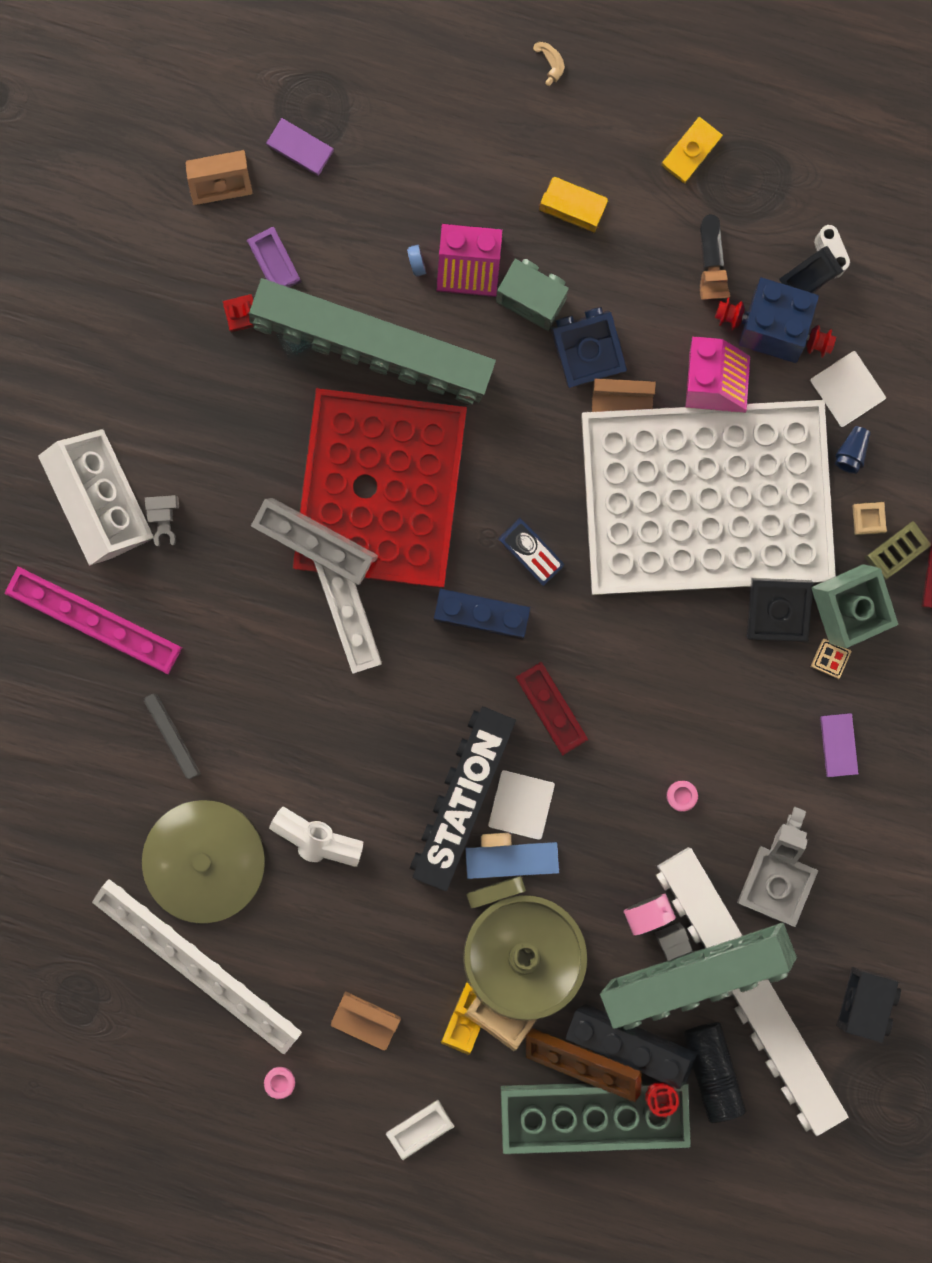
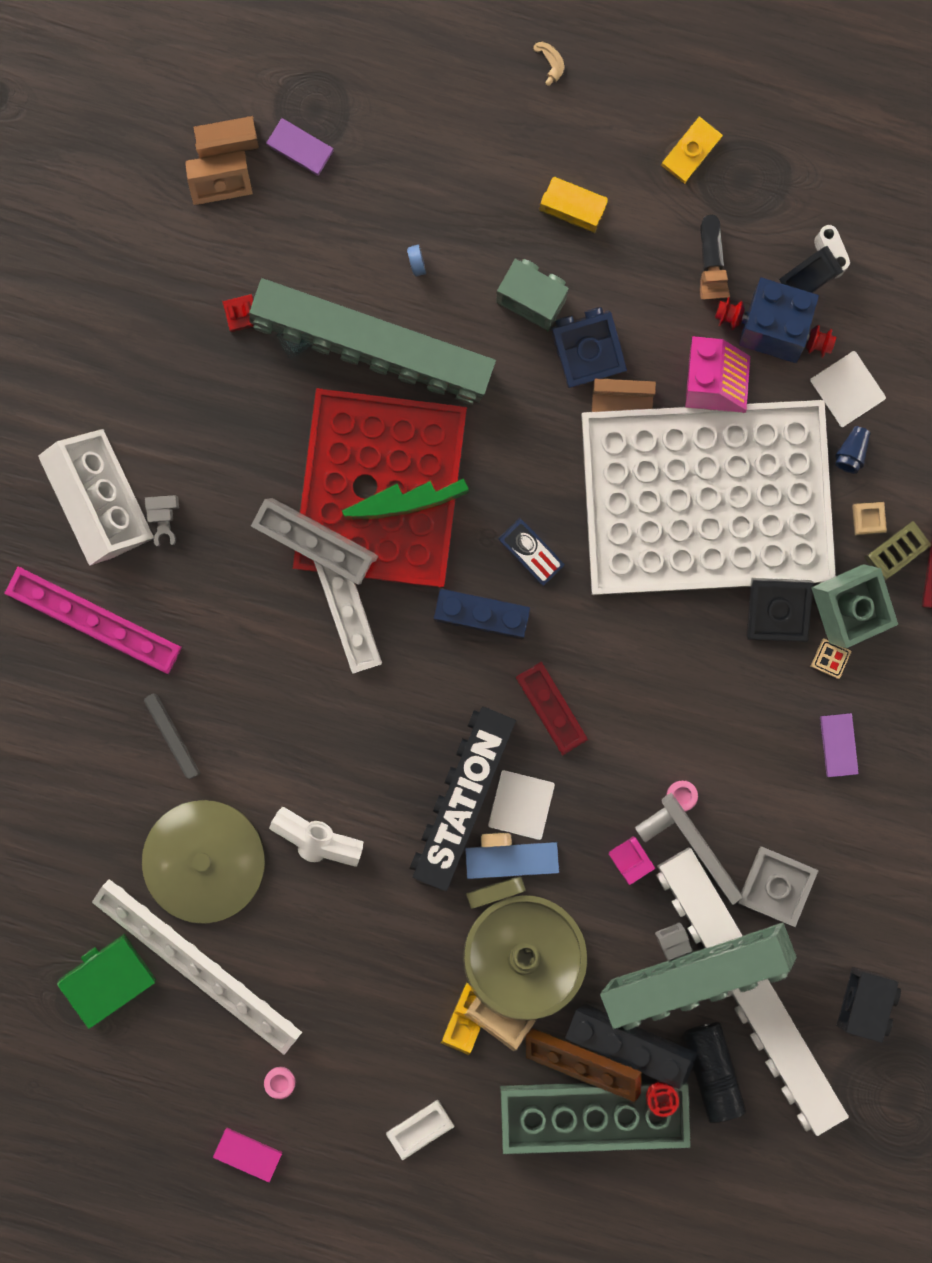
medium lavender tile [247,226,301,288] -> none
medium nougat panel [331,991,401,1050] -> none
dark pink slope [437,224,503,297] -> none
bright pink piece [623,894,676,936] -> none
light grey piece [769,807,808,864] -> none
none -> green container [57,934,156,1029]
none -> medium nougat panel [193,116,259,158]
none -> dark pink tile [213,1127,283,1182]
none -> green slope [342,478,469,519]
none -> dark pink panel [609,836,655,885]
none -> light grey piece [635,792,743,905]

